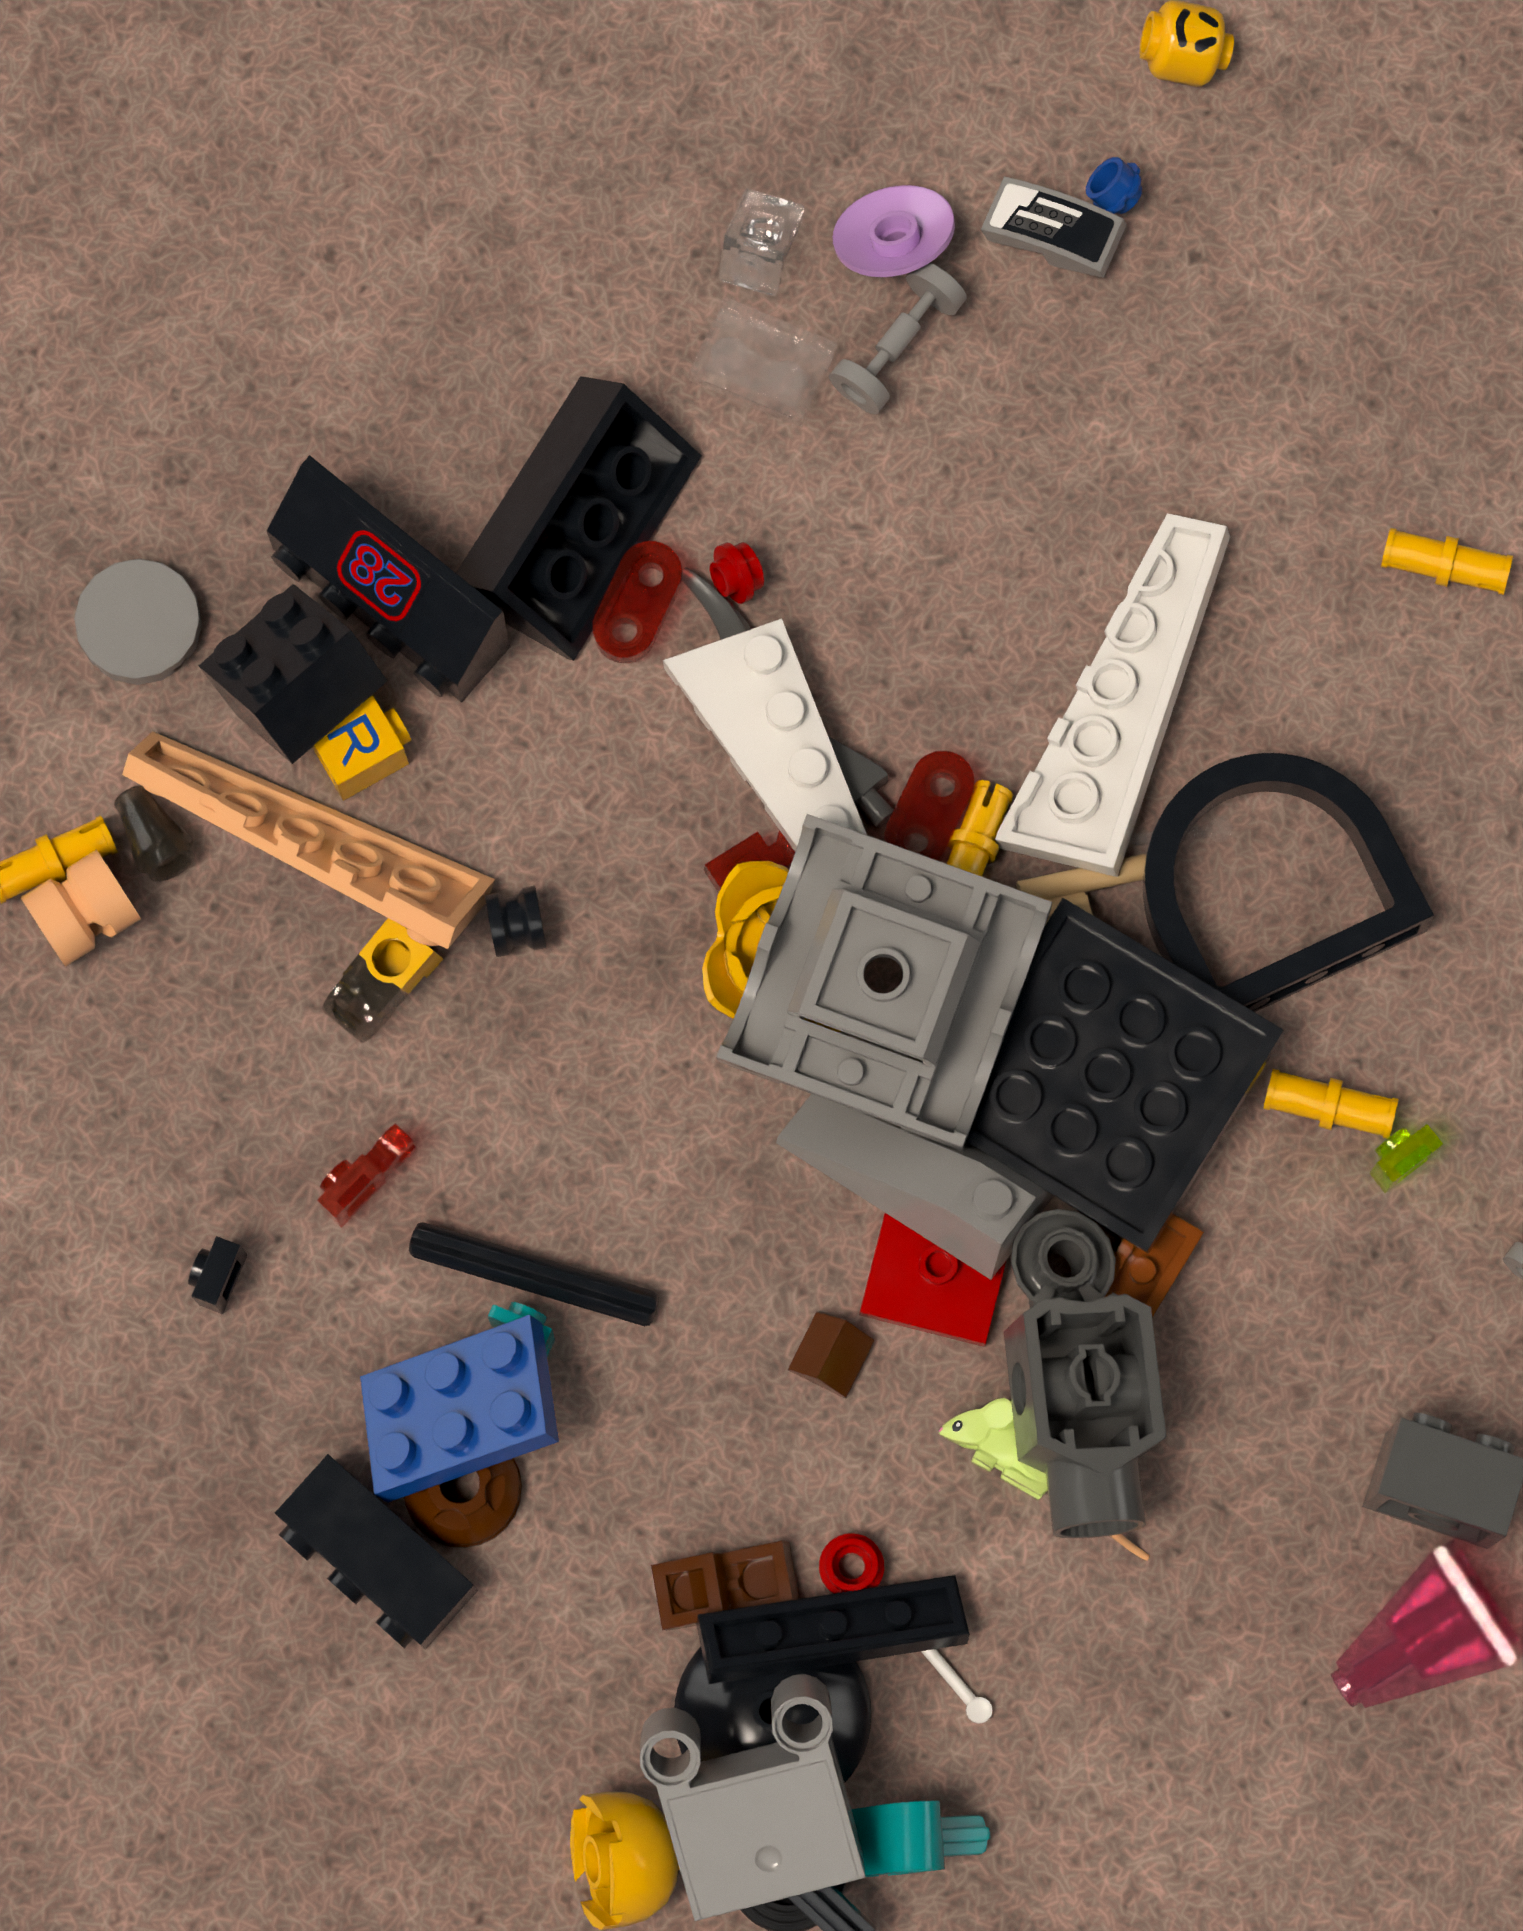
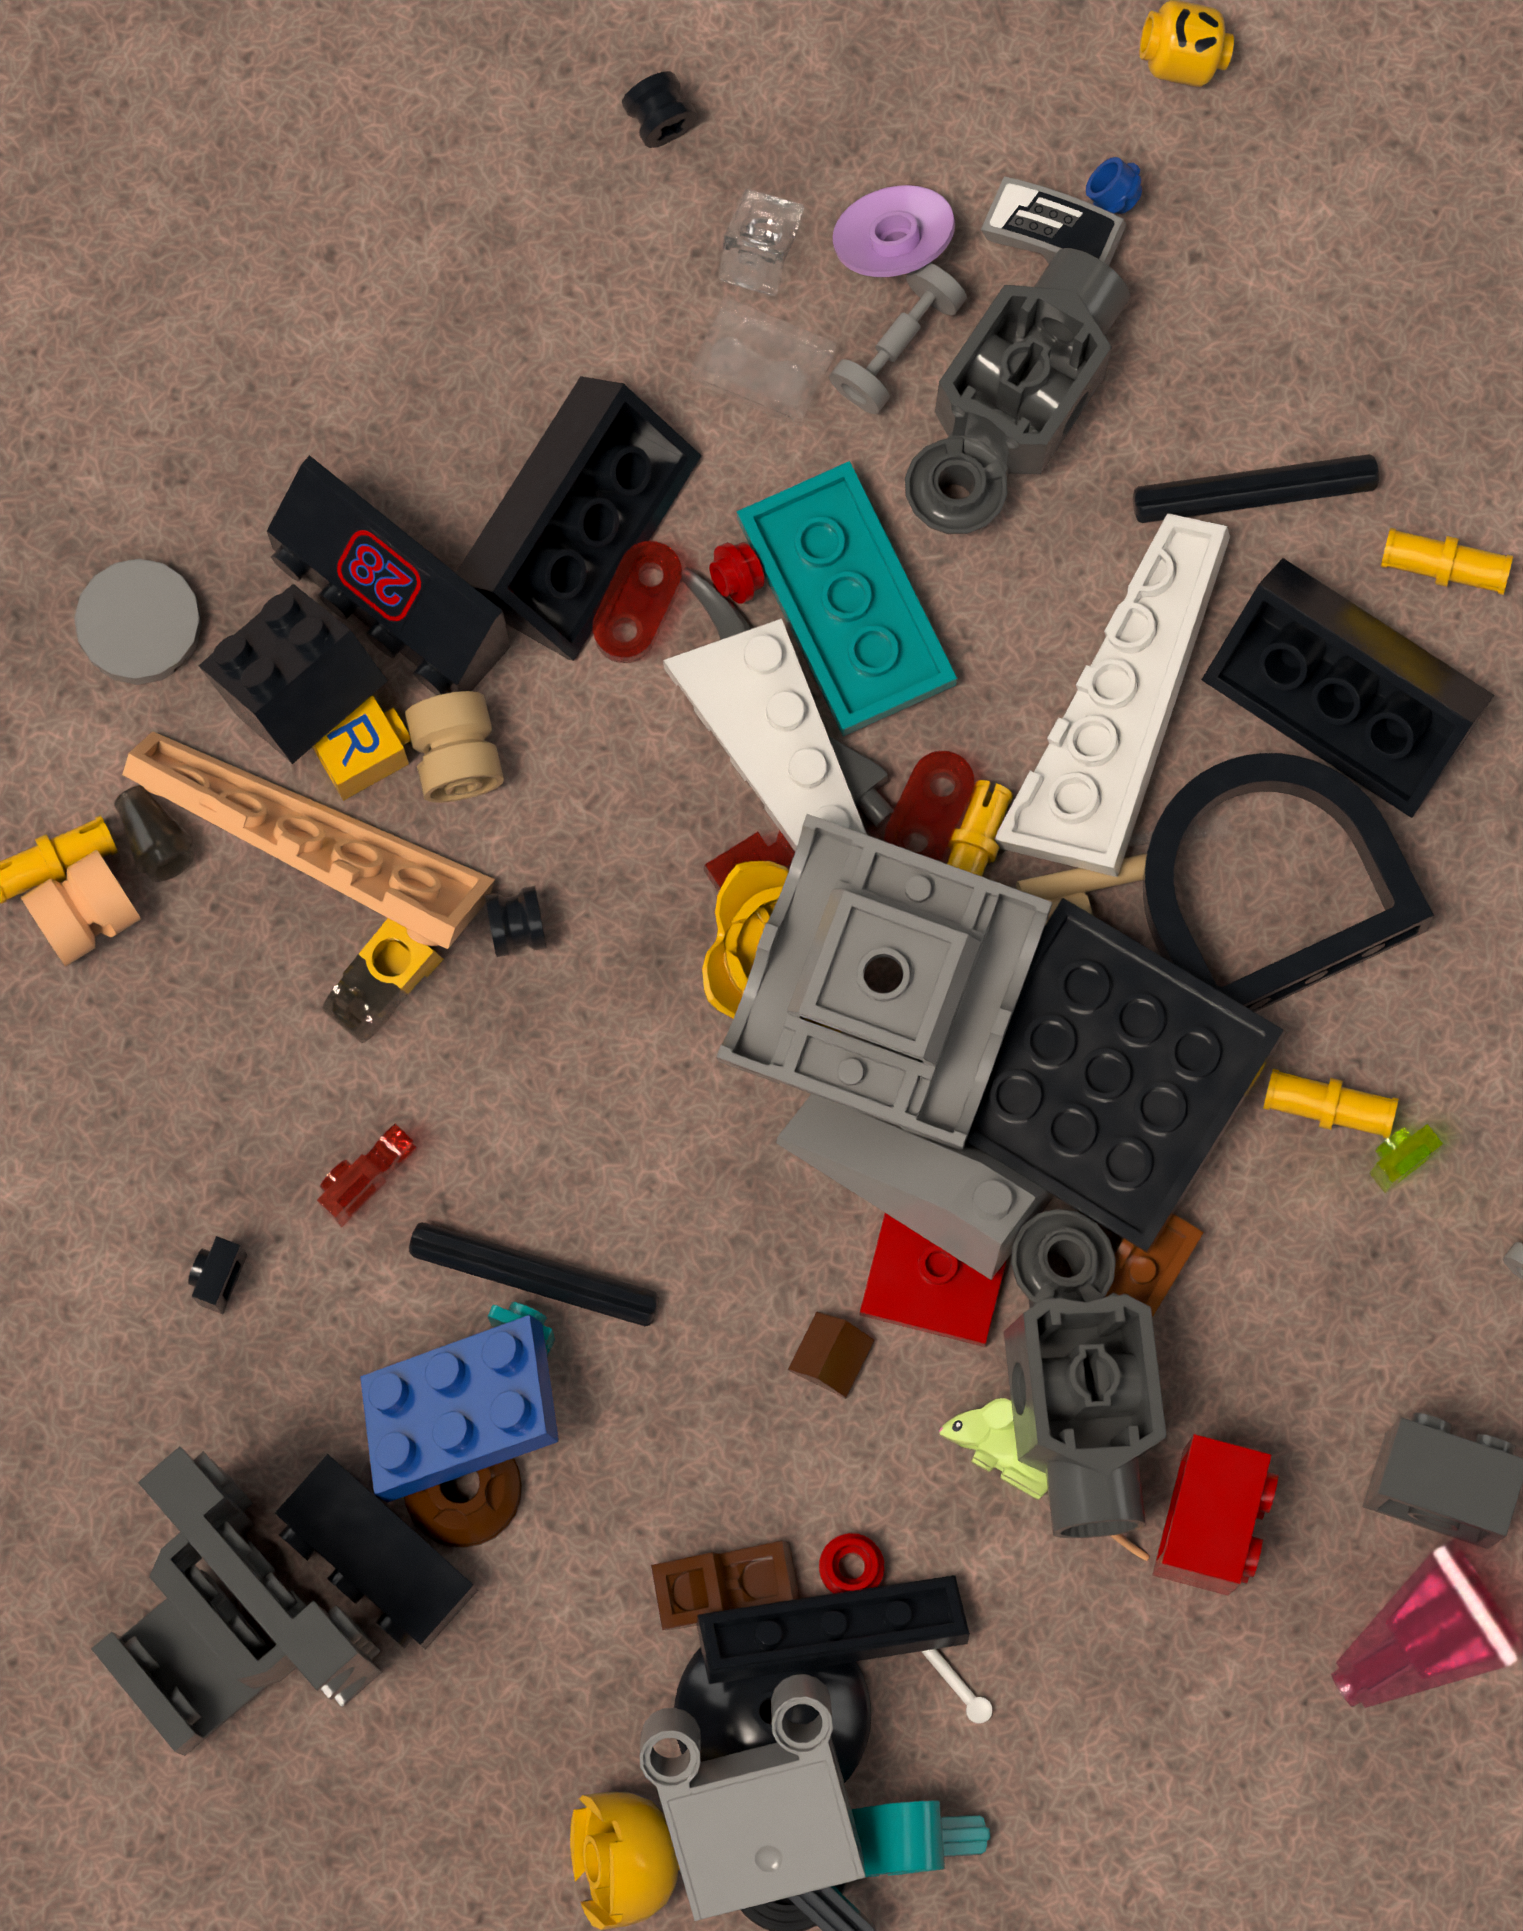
none -> dark grey bracket [91,1571,270,1756]
none -> dark grey piece [138,1446,382,1707]
none -> tan wheel [405,691,504,803]
none -> black wheel [622,71,698,148]
none -> teal plate [737,461,957,737]
none -> dark grey brick [905,248,1130,535]
none -> black axle [1133,454,1379,523]
none -> red piece [1152,1434,1279,1596]
none -> black slope [1201,558,1495,818]

